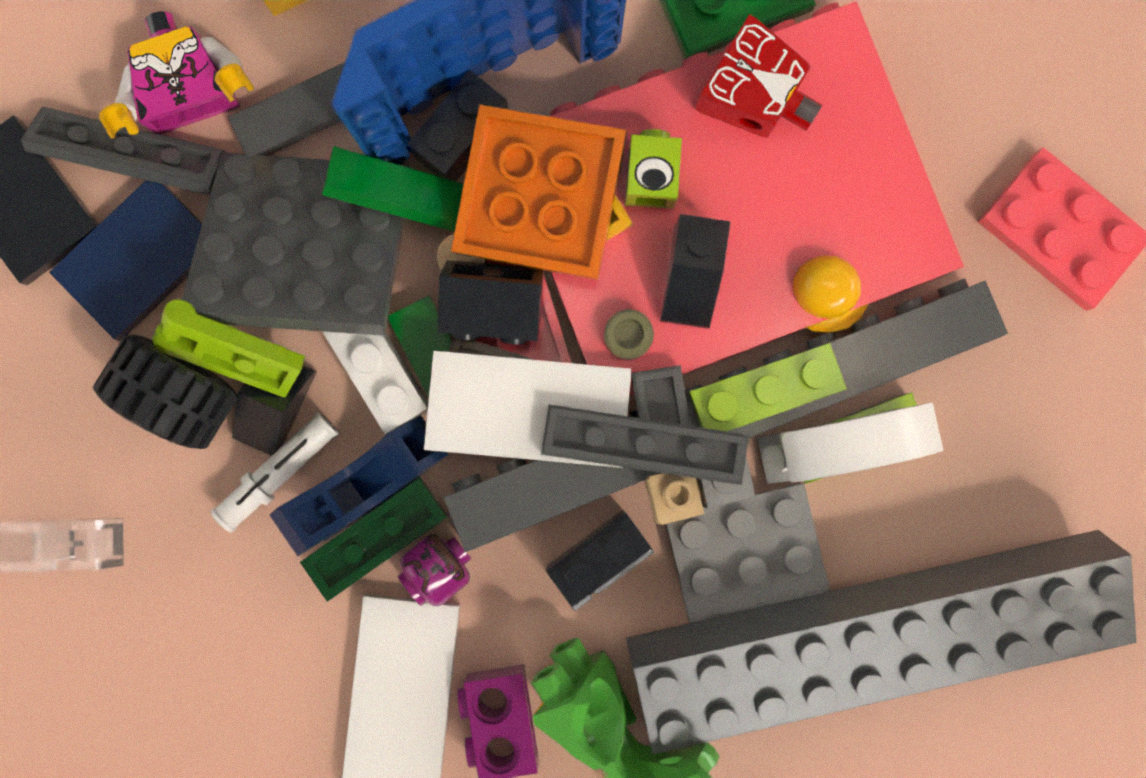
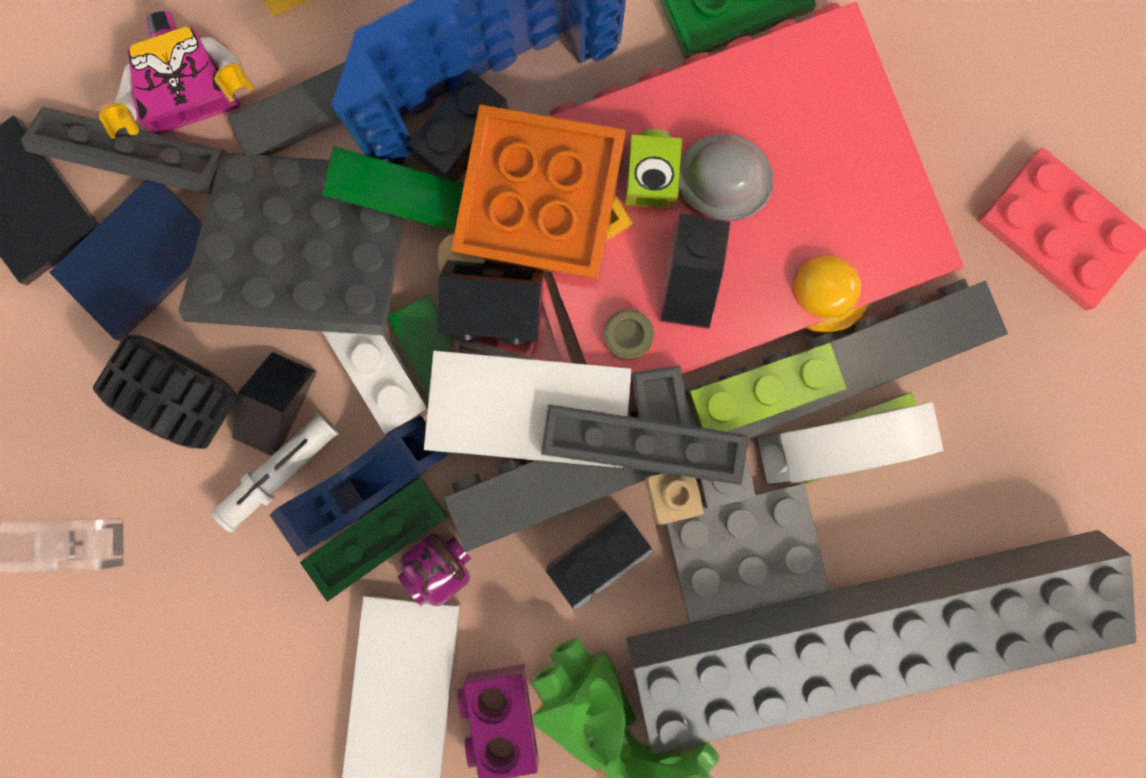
lime plate [152,300,305,398] -> none
red torso [695,14,822,138] -> none
none -> light grey hat [679,134,773,221]

